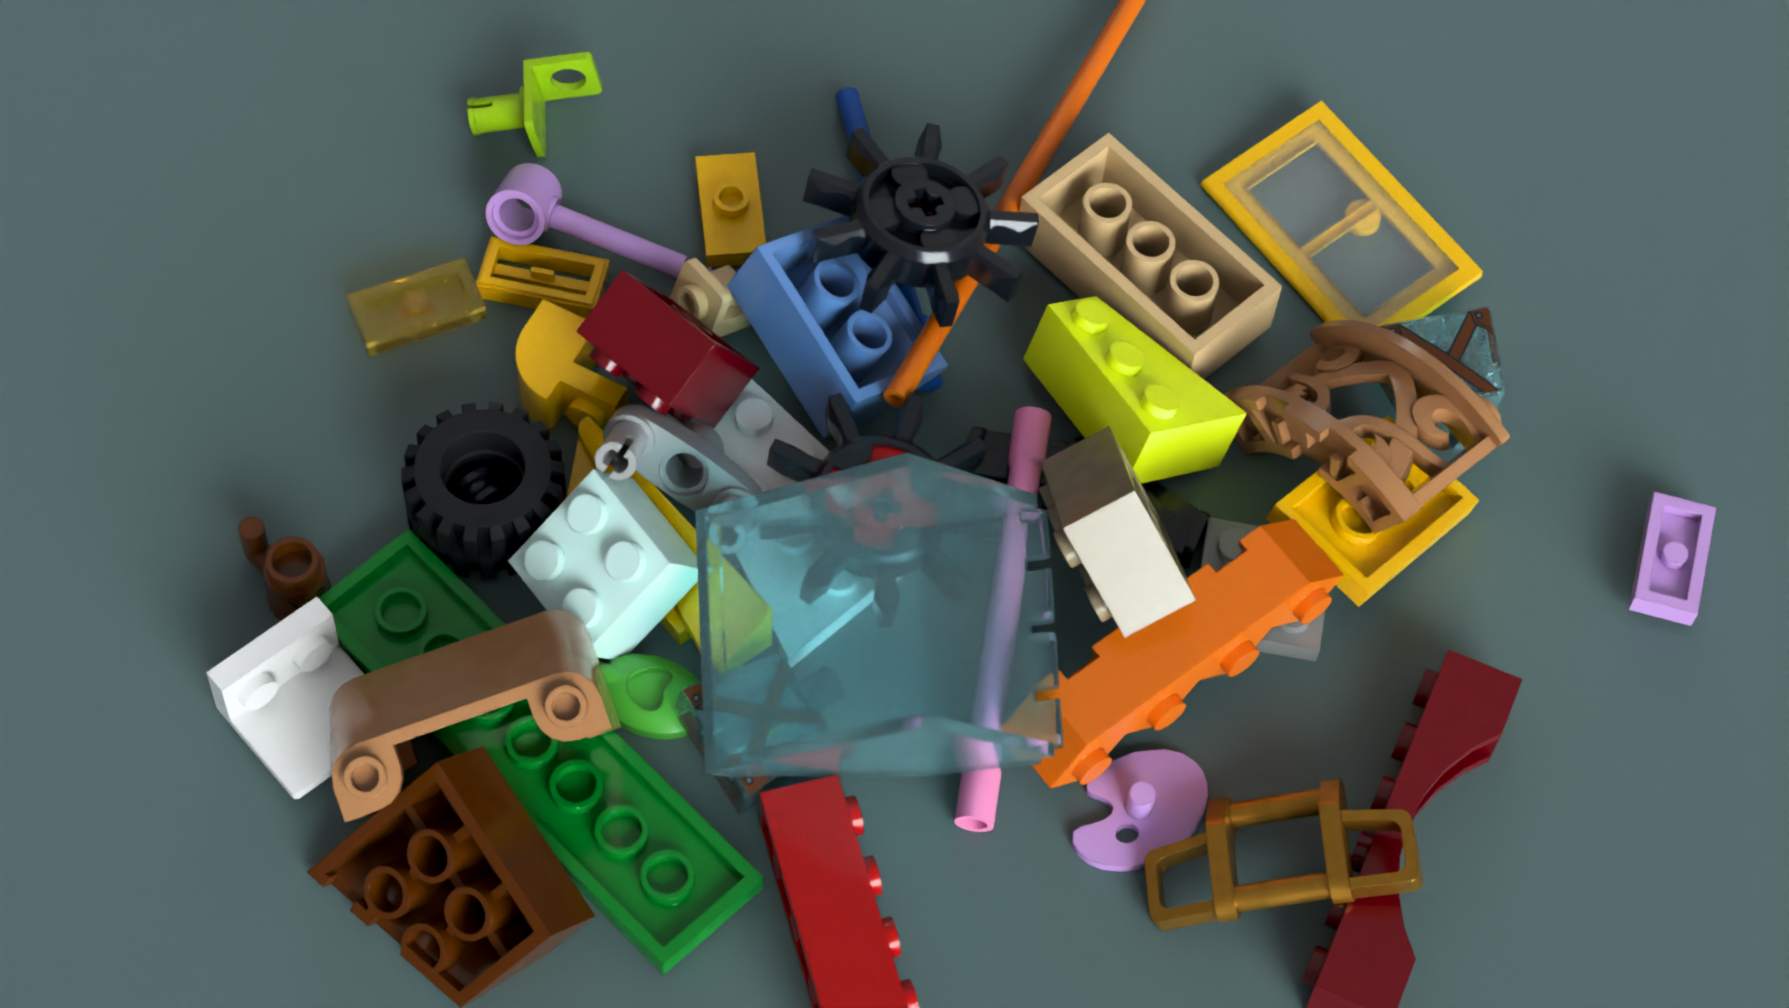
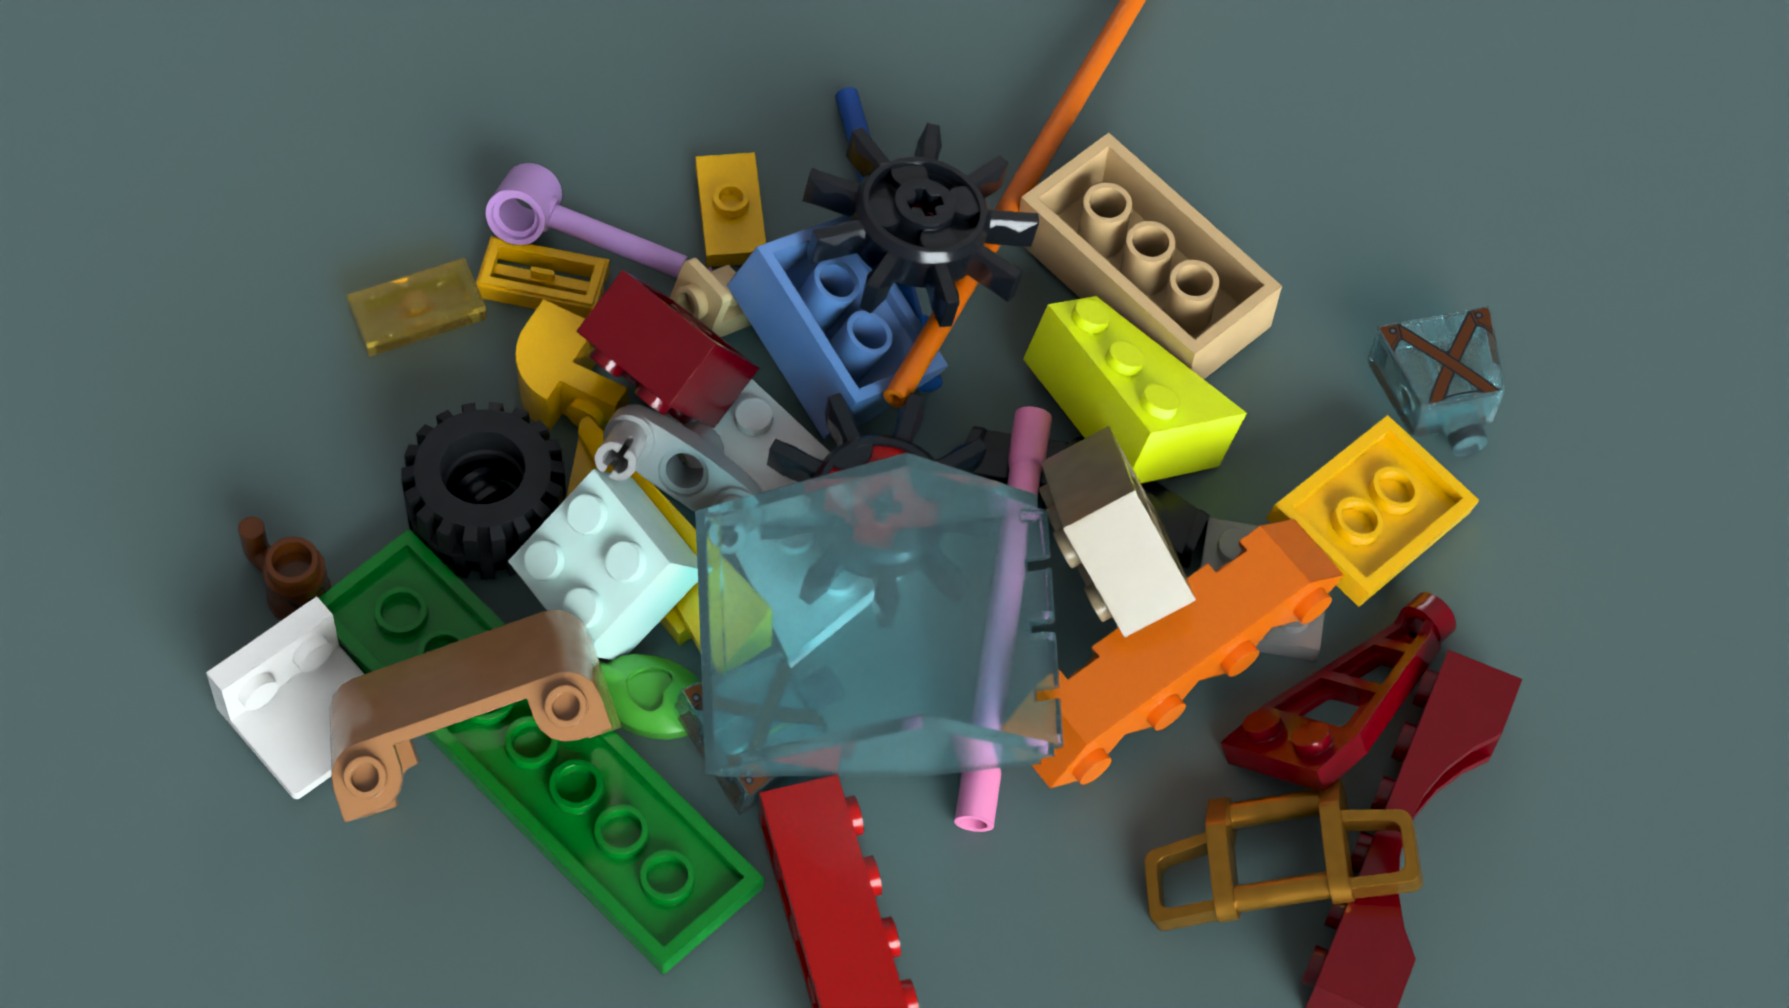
reddish brown wedge [307,746,595,1008] -> none
lime bracket [467,52,602,158] -> none
lavender piece [1072,749,1208,872] -> none
clear door [1200,100,1483,329] -> none
medium nougat fence [1224,320,1510,534] -> none
lavender plate [1628,492,1716,626] -> none
none -> dark red plate [1221,592,1456,791]

